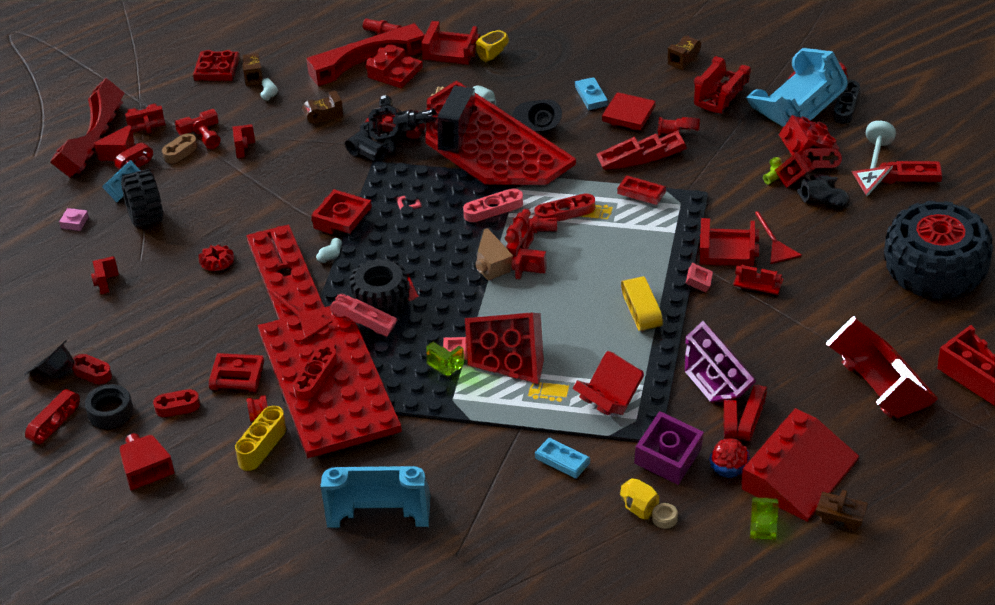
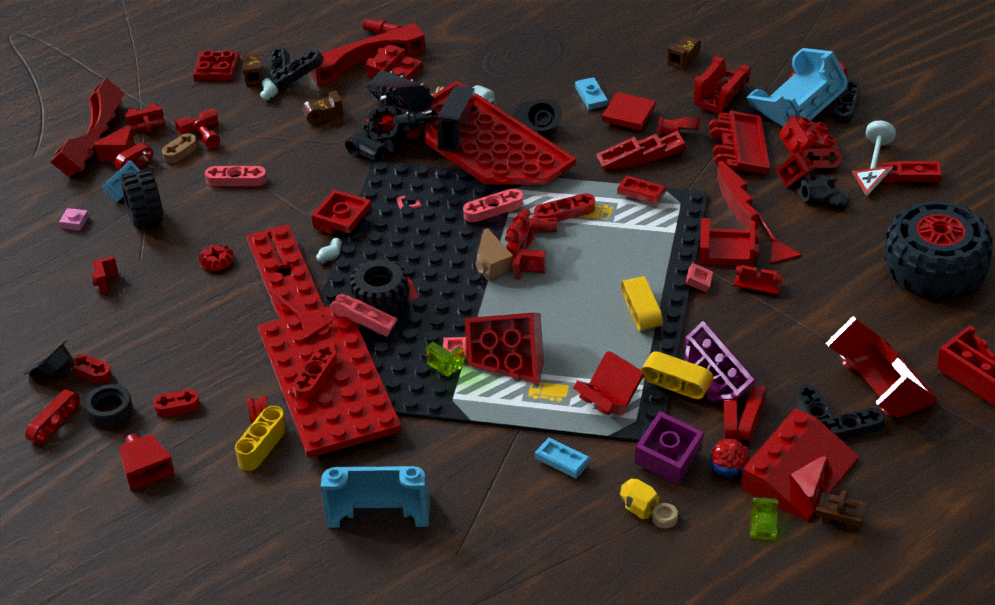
red plate [209,353,264,393] -> none
red bracket [232,124,255,158] -> none
red panel [421,21,481,65] -> none
yellow rock [476,30,509,62] -> none
lime arm [763,157,783,185] -> none
none -> coral beam [205,166,267,186]
none -> black beam [269,46,324,89]
none -> black wedge [366,70,435,112]
none -> yellow beam [641,352,714,399]
none -> red hinge [709,110,770,175]
none -> red slope [717,160,759,230]
none -> red slope [791,456,833,512]
none -> black beam [797,385,884,440]

